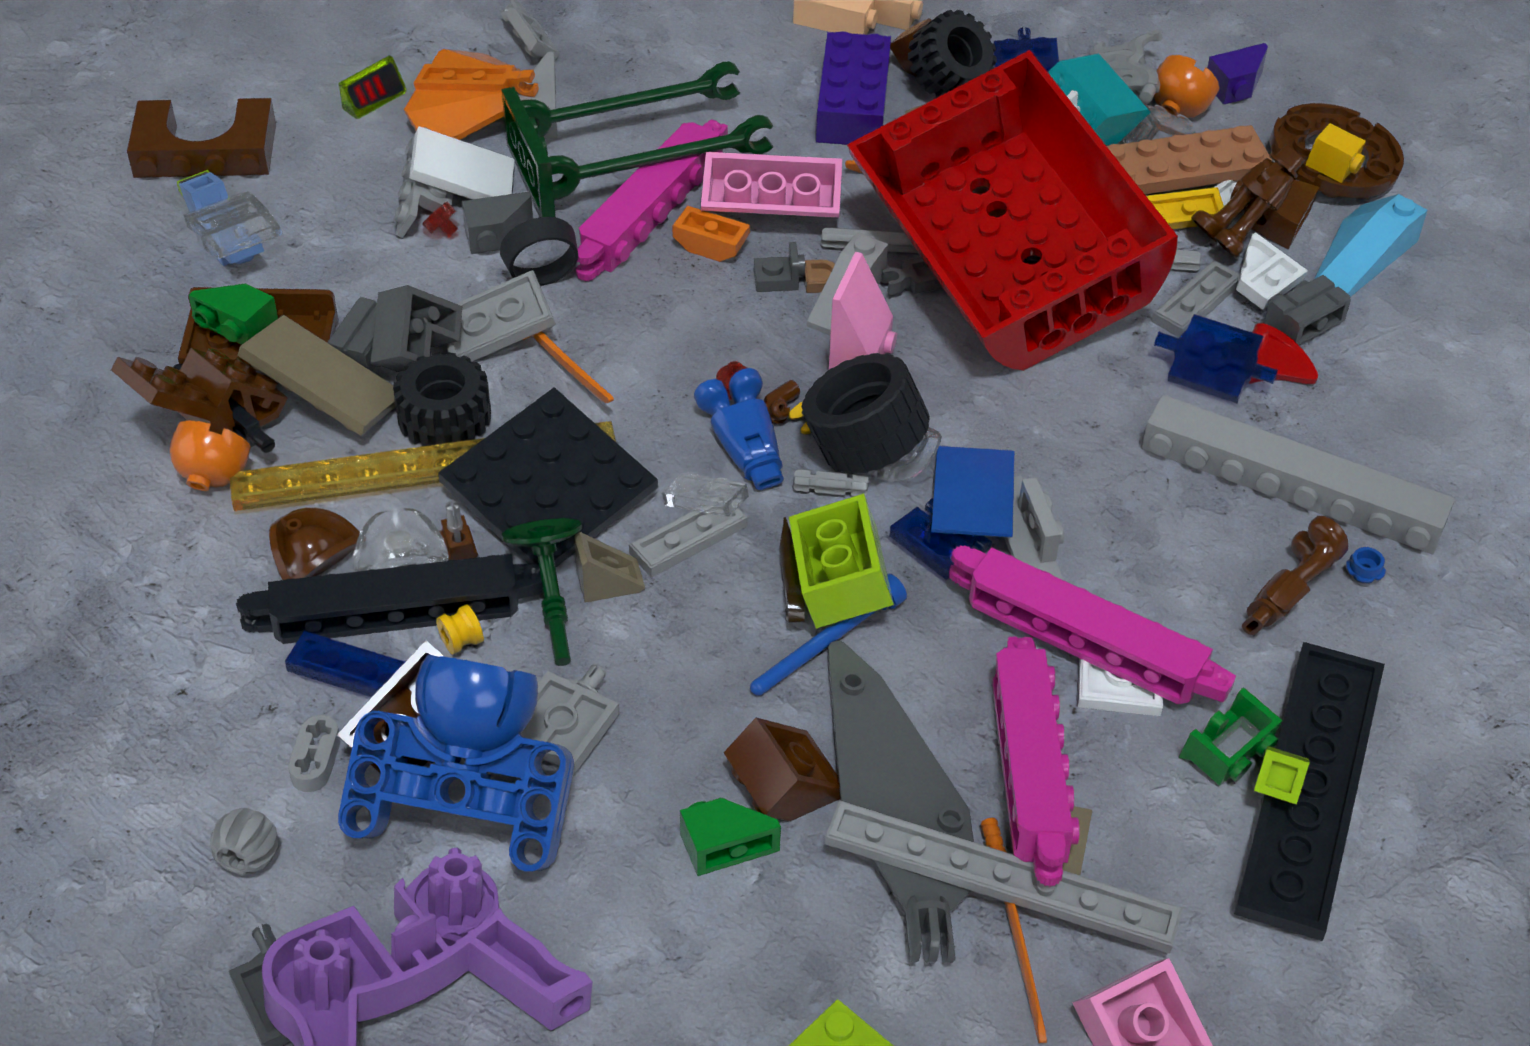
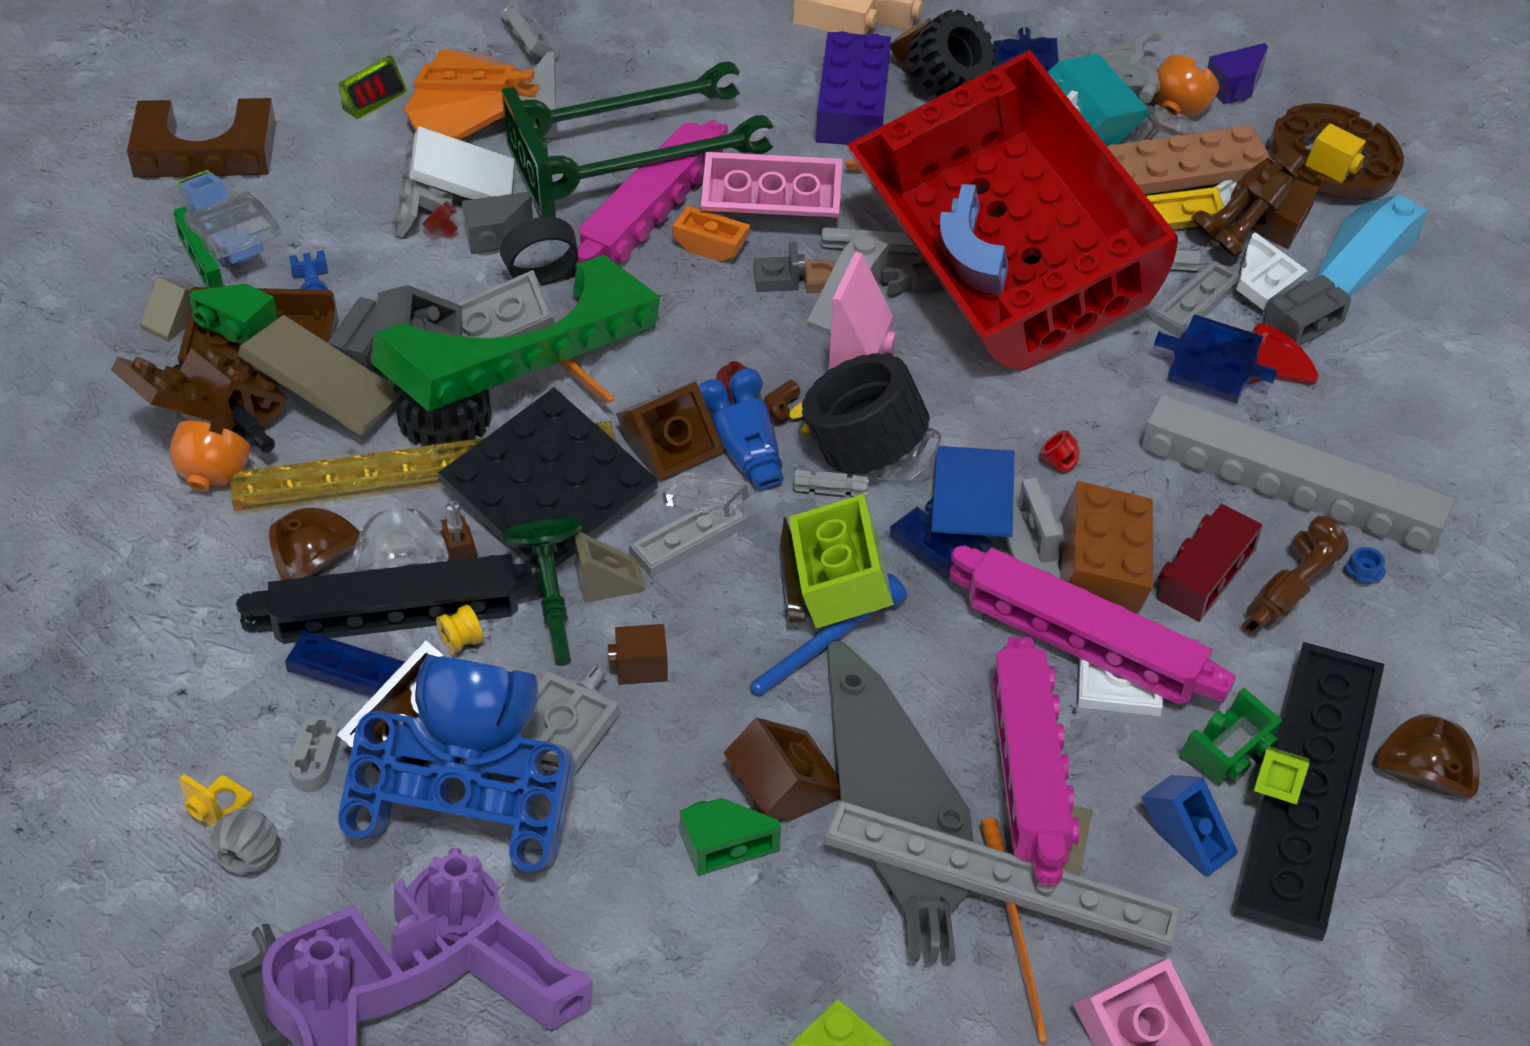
none -> dark tan slope [140,277,196,342]
none -> green tile [173,206,223,288]
none -> yellow bracket [179,774,253,827]
none -> blue hinge [289,250,328,290]
none -> green arch [372,255,661,412]
none -> reddish brown brick [608,624,668,685]
none -> reddish brown slope [616,382,725,481]
none -> medium blue arch [940,184,1009,295]
none -> red tile [1040,430,1080,473]
none -> dark orange brick [1060,481,1153,614]
none -> blue slope [1141,775,1238,876]
none -> dark red brick [1157,503,1263,622]
none -> reddish brown hat [1376,714,1480,798]

